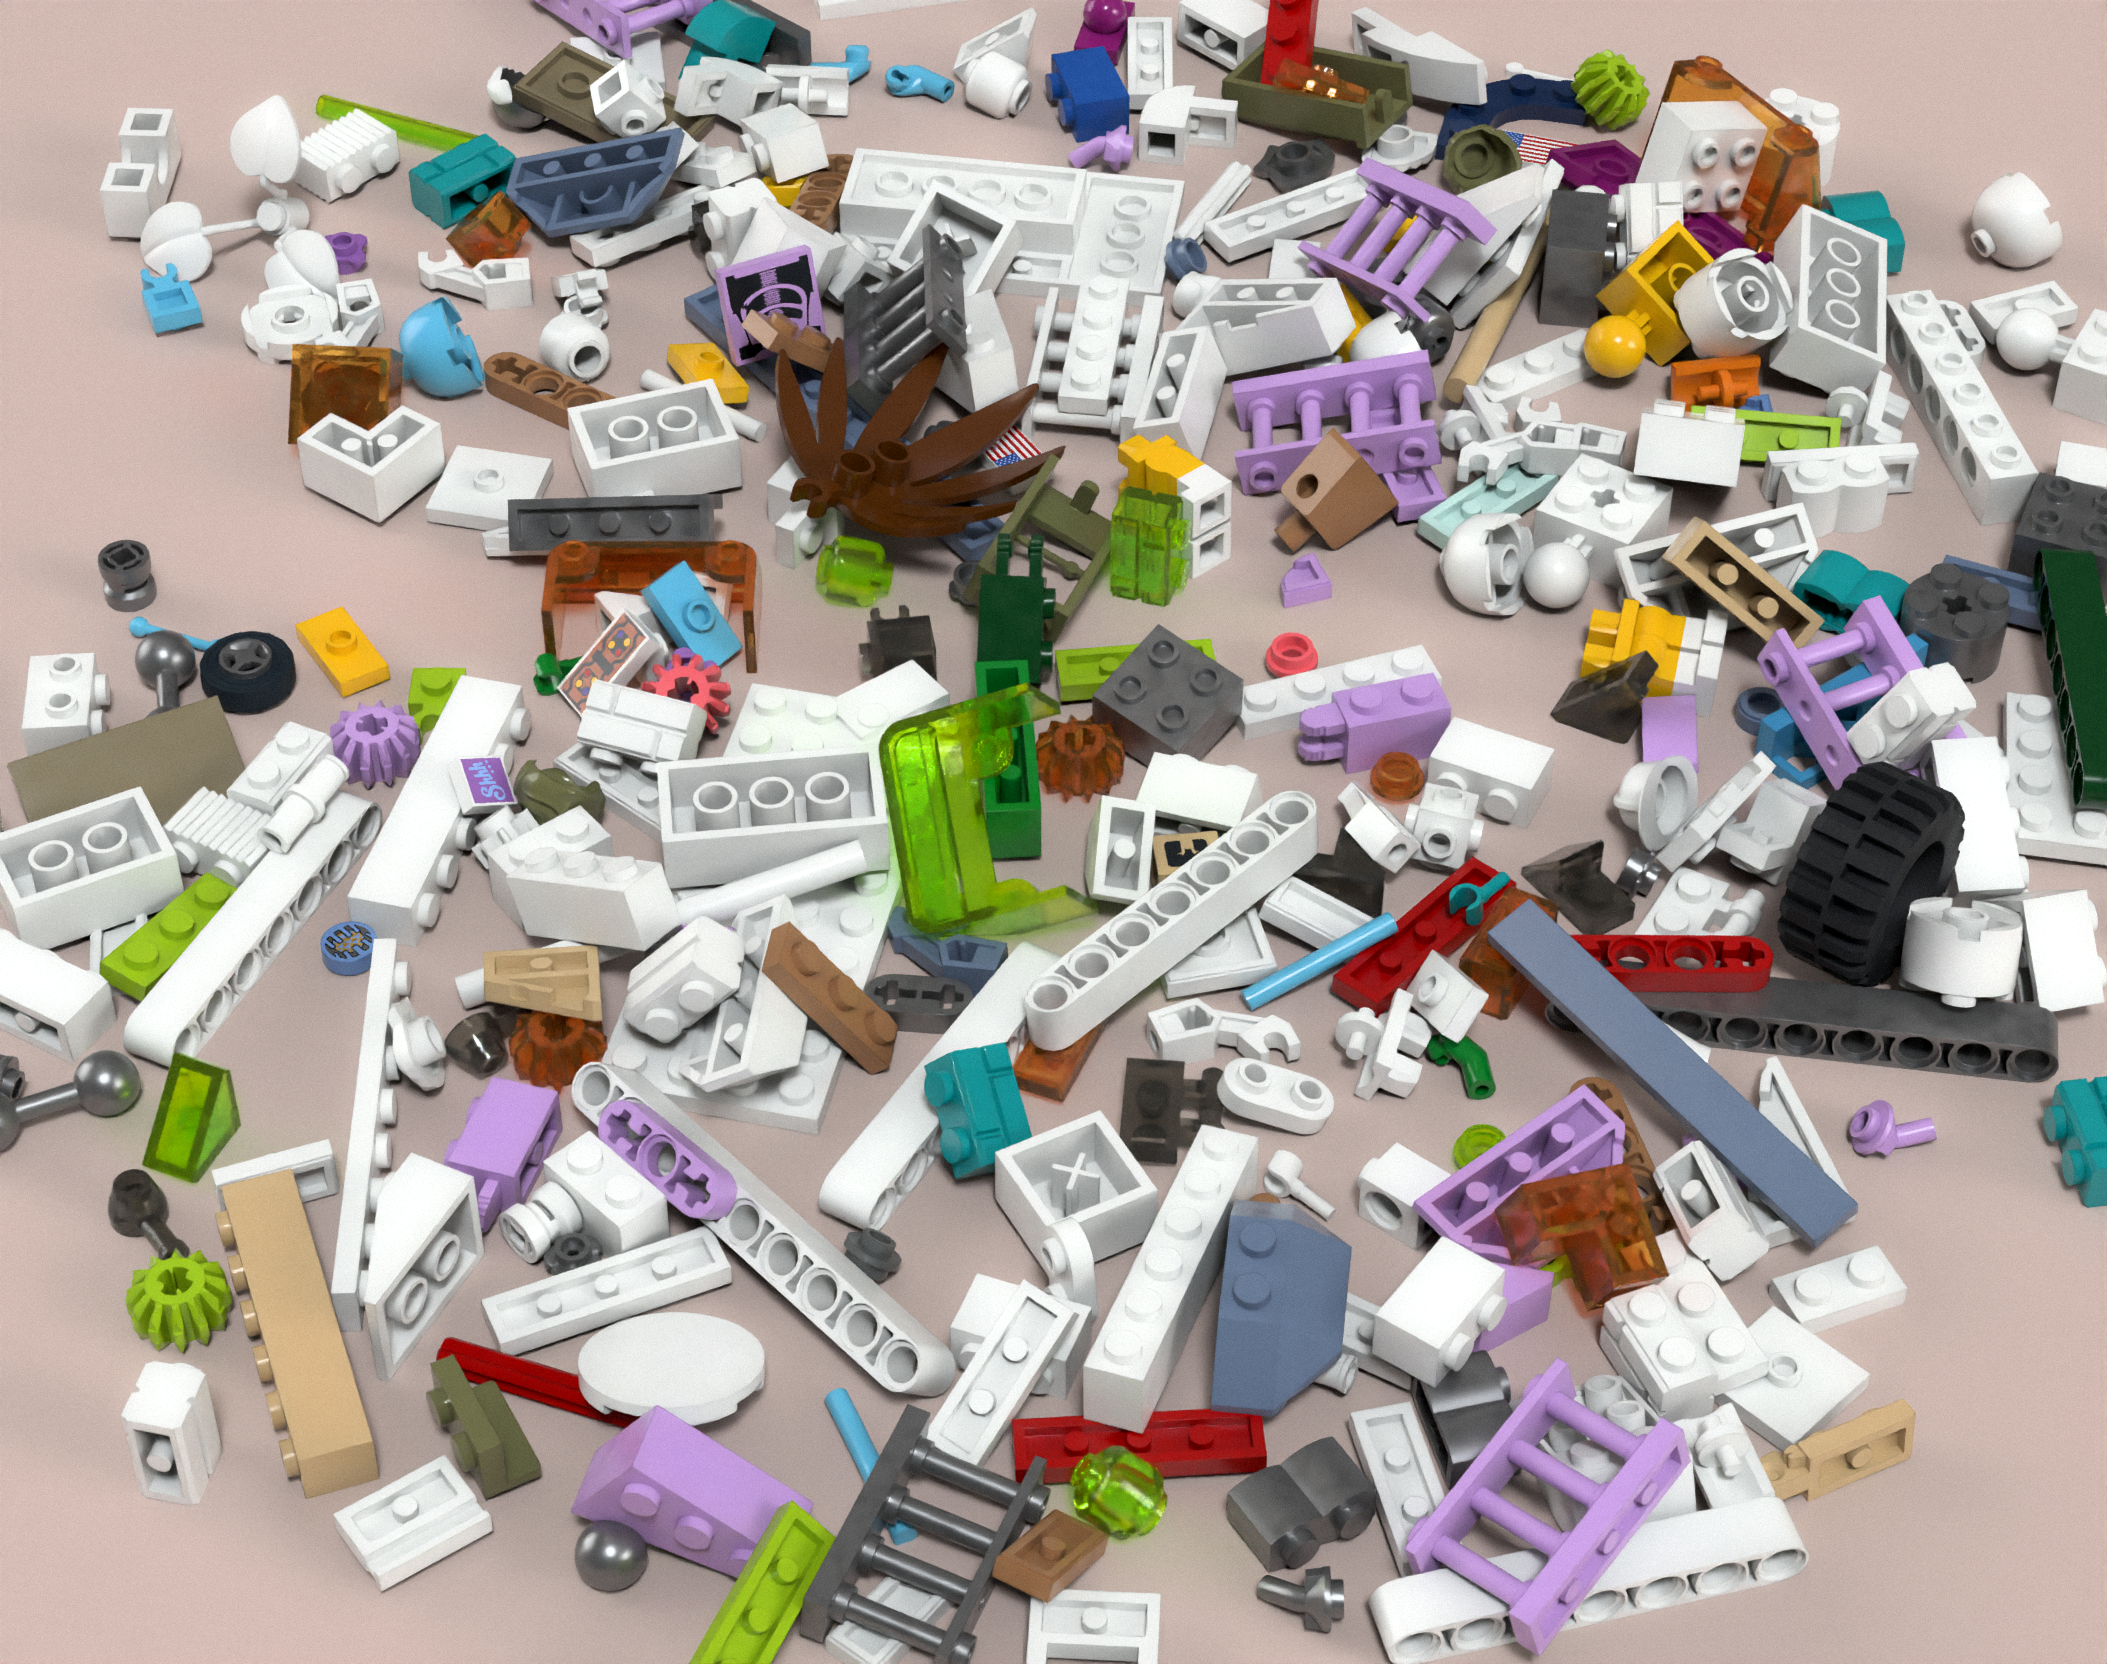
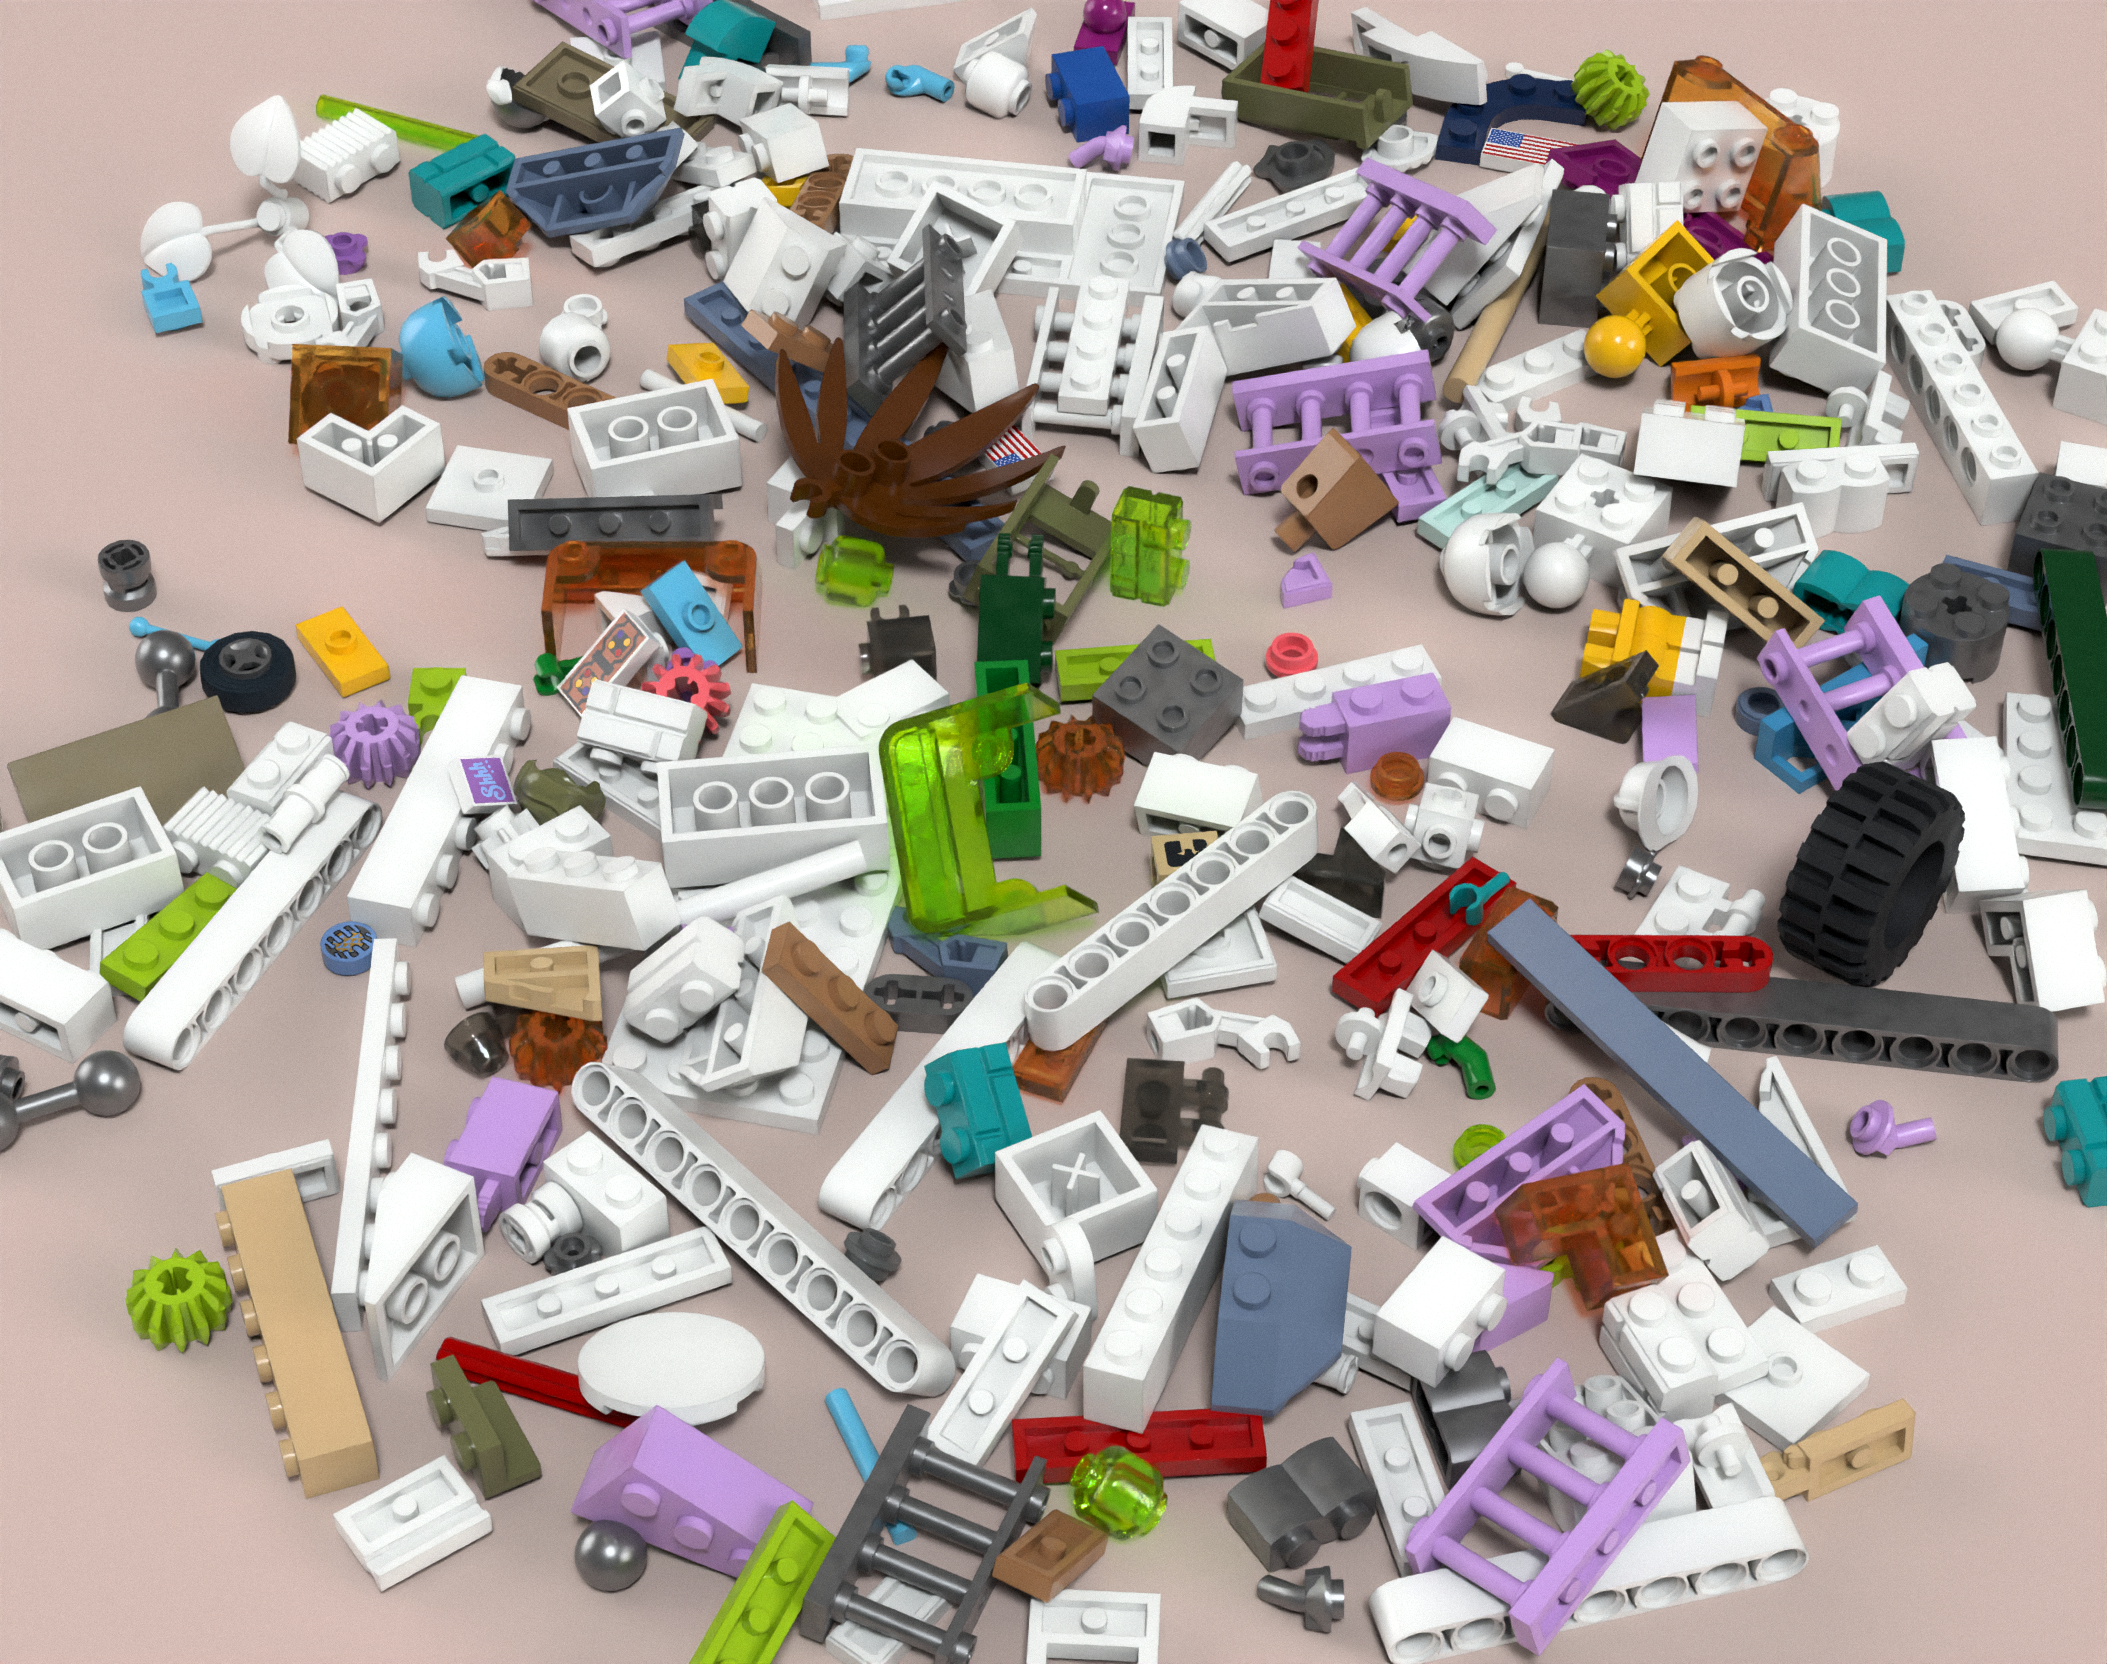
white brick [22,653,110,756] -> none
white arch [100,108,182,239] -> none
clear smoke bar [108,1169,190,1260] -> none
white brick [121,1361,223,1506] -> none
clear neon green slope [142,1053,241,1183] -> none
white animal [387,996,446,1091] -> none
white plate [550,268,608,308] -> none
lavender beam [598,1100,737,1220] -> none
tile [714,244,827,367] -> none
white slope [1085,795,1156,905] -> none
hips [1118,434,1232,580] -> none
white plate [1217,1058,1334,1134] -> none
medium azure bar [1240,912,1398,1011] -> none
clear orange plate [1272,58,1370,104] -> none
olive hair [1442,124,1523,195] -> none
clear smoke slope [1521,839,1635,935] -> none
white wing [1656,751,1776,873] -> none
white brick [1715,778,1827,885] -> none
white brick [1898,897,2023,1008] -> none
white cylinder [1971,171,2063,268] -> none

